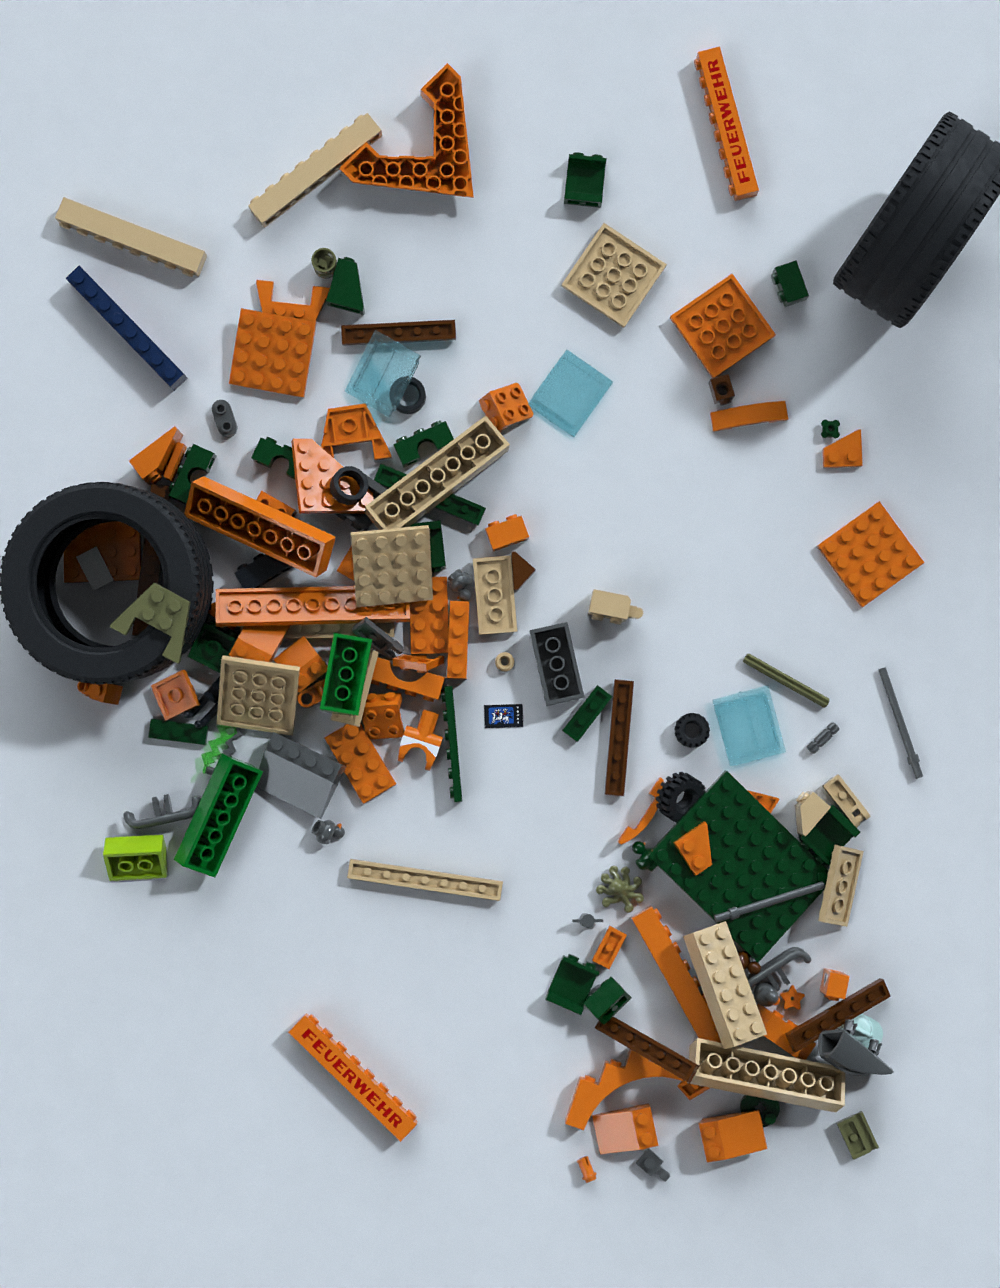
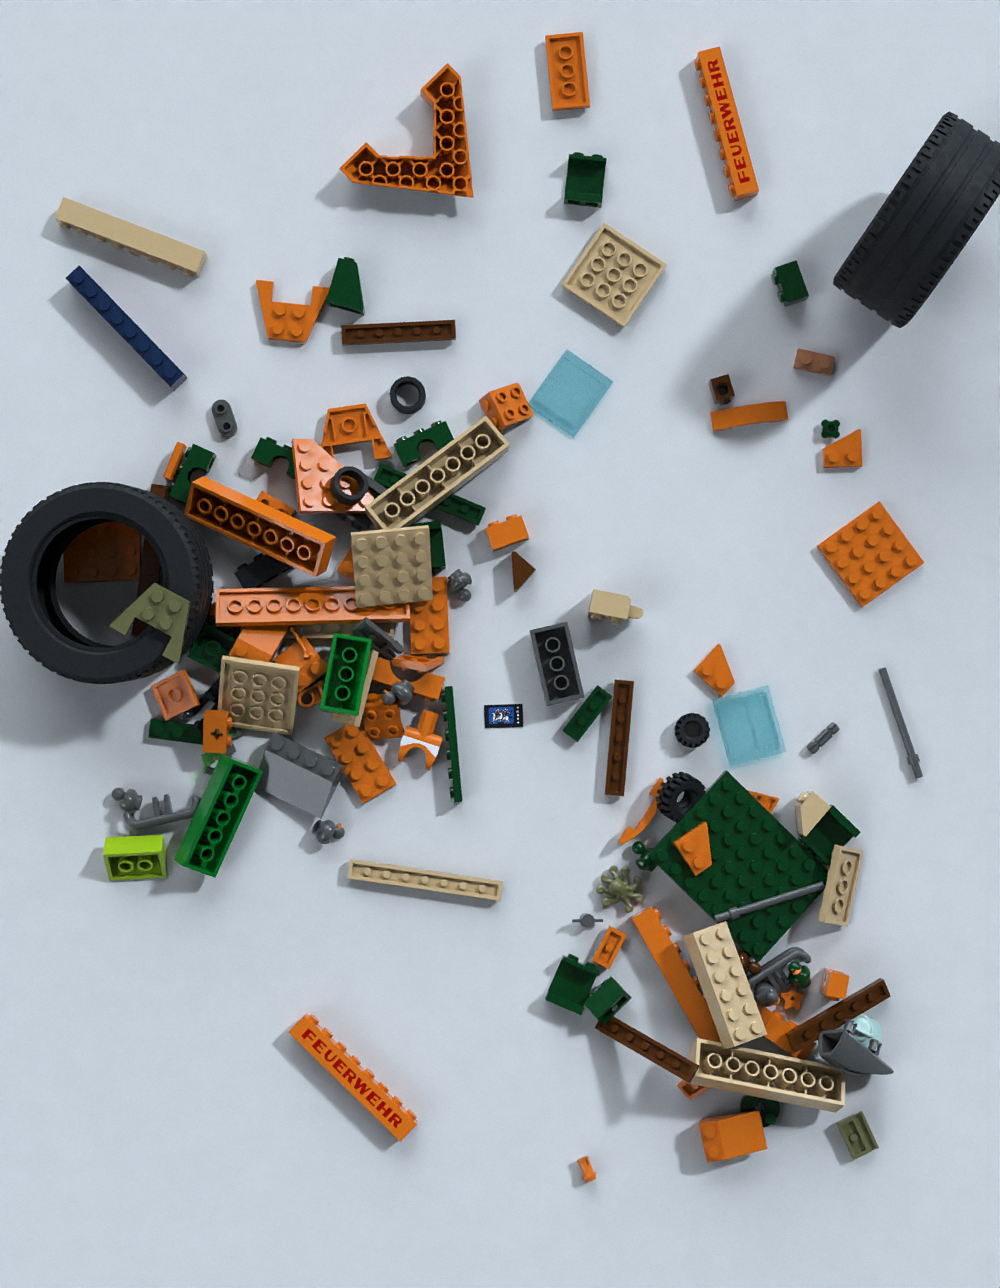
white sticker [76,546,113,591] -> none
orange brick [77,682,123,705] -> none
orange slope [129,426,183,484] -> none
orange plate [229,308,317,398] -> none
tan brick [248,113,382,228] -> none
olive wheel [311,248,337,279] -> none
clear light blue piece [345,330,421,417] -> none
orange arch [447,601,470,680] -> none
tan plate [473,555,517,635] -> none
tan plate [495,652,514,671] -> none
orange arch [565,1049,683,1130] -> none
orange slope [592,1103,659,1154] -> none
dark grey plate [636,1148,670,1182] -> none
orange plate [670,274,776,378] -> none
olive axle [743,654,830,708] -> none
tan plate [822,774,871,828] -> none
none -> dark grey animal [112,787,143,812]
none -> orange brick [203,709,233,754]
none -> orange hinge [289,626,312,659]
none -> dark grey animal [382,679,415,705]
none -> orange plate [545,32,590,111]
none -> orange wing [694,644,735,697]
none -> dark green animal [788,961,811,989]
none -> nougat plate [793,348,835,376]

